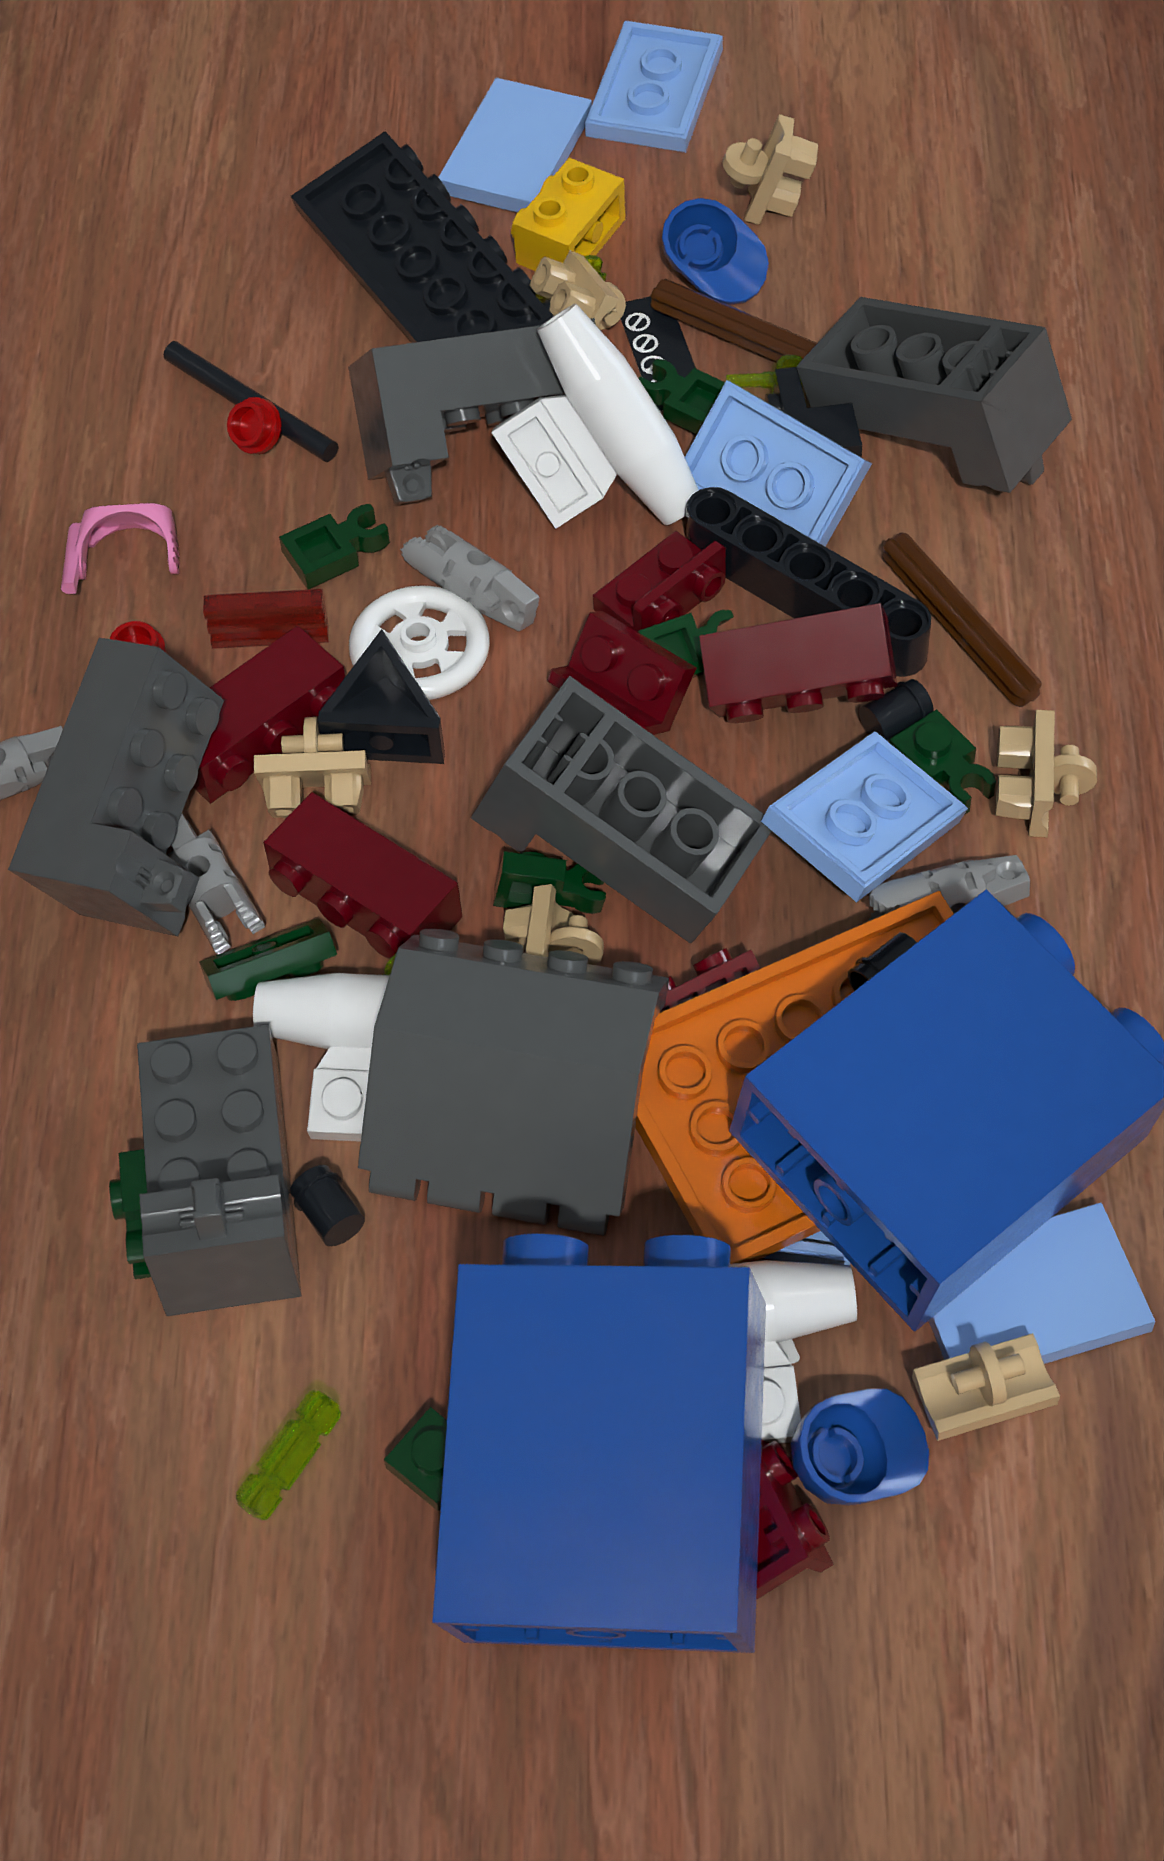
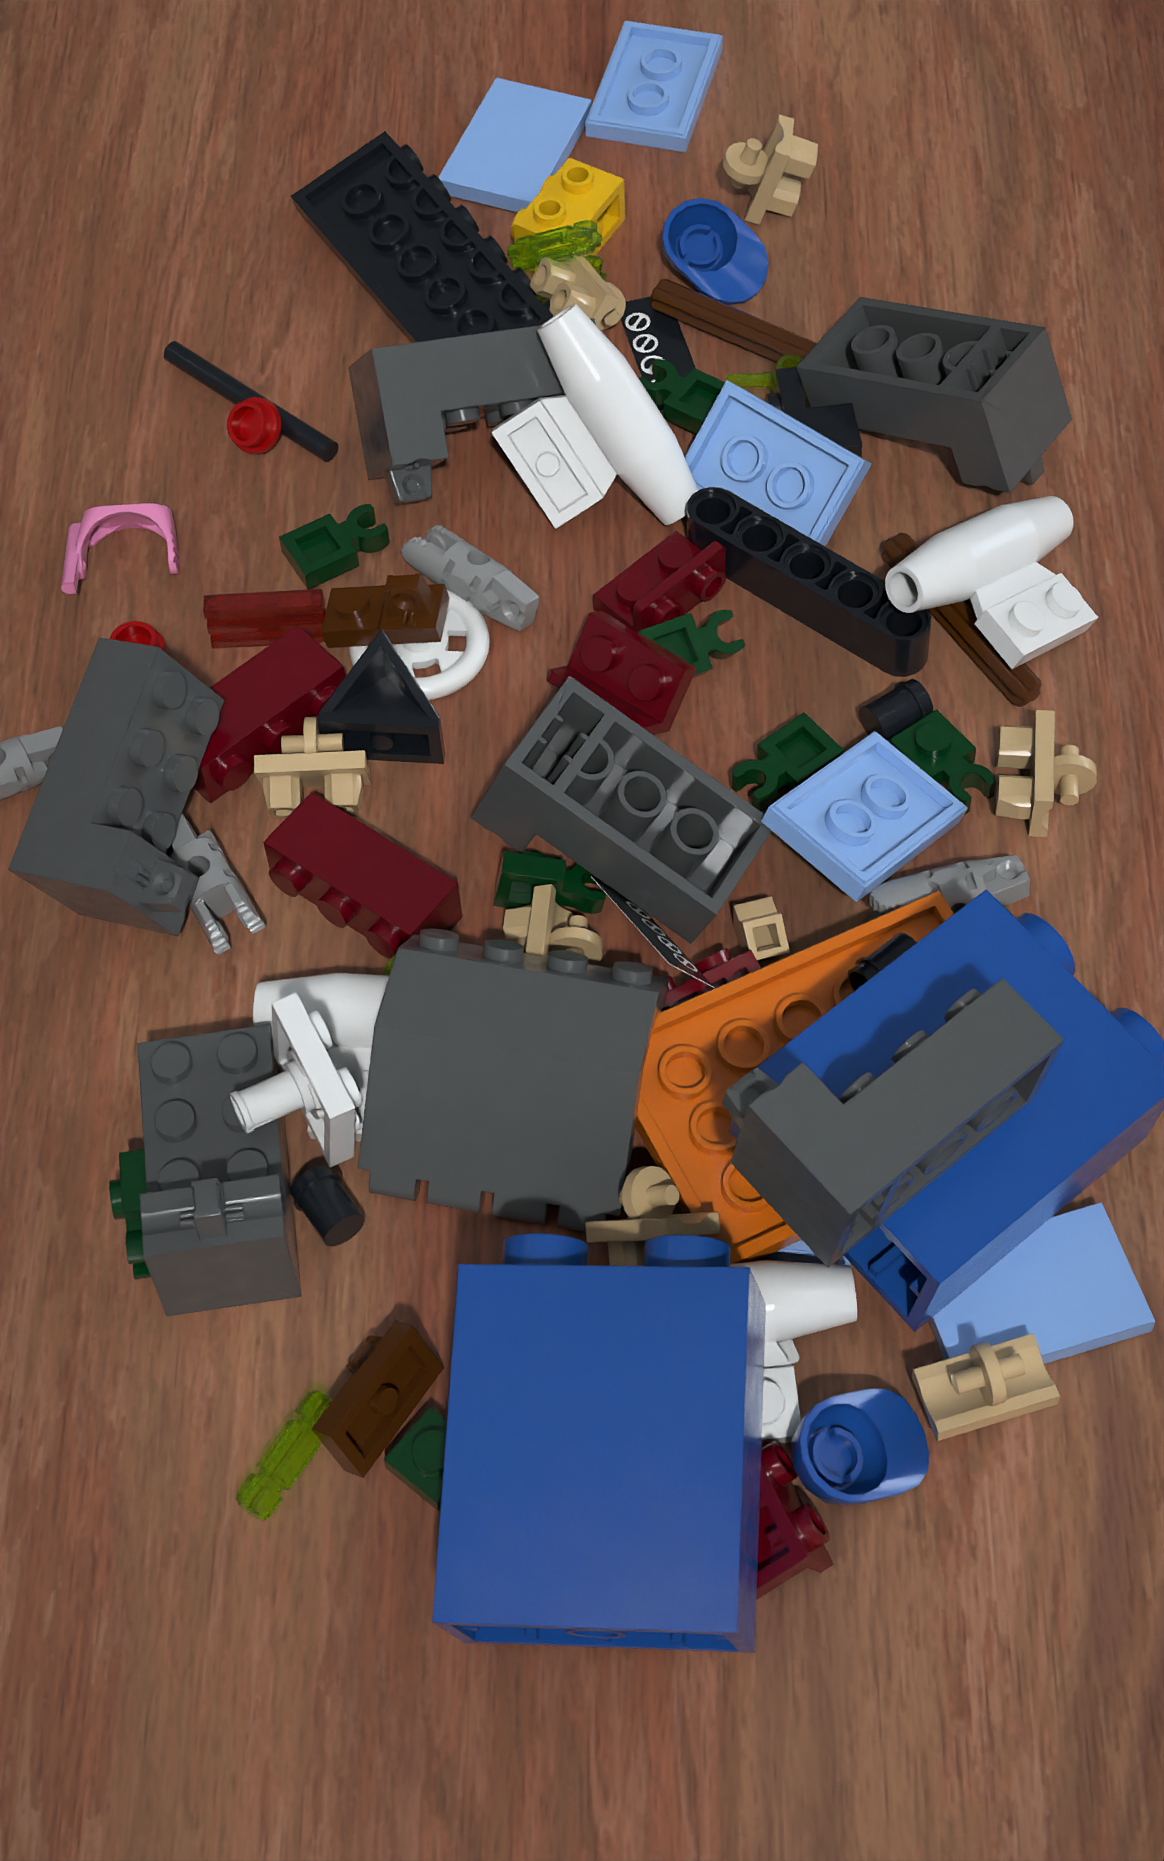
dark green plate [199,918,337,1001] -> none
dark red brick [699,603,898,723] -> none
none -> white plate [230,992,362,1167]
none -> reddish brown hinge [311,1320,444,1478]
none -> reddish brown hinge [321,573,450,648]
none -> clear neon green axle [507,220,602,271]
none -> tan hips [585,1166,720,1266]
none -> black sticker [591,876,714,988]
none -> dark grey hinge [722,978,1064,1268]
none -> dark green plate [731,713,844,811]
none -> tan piece [733,896,790,960]
none -> white plate [885,496,1098,669]

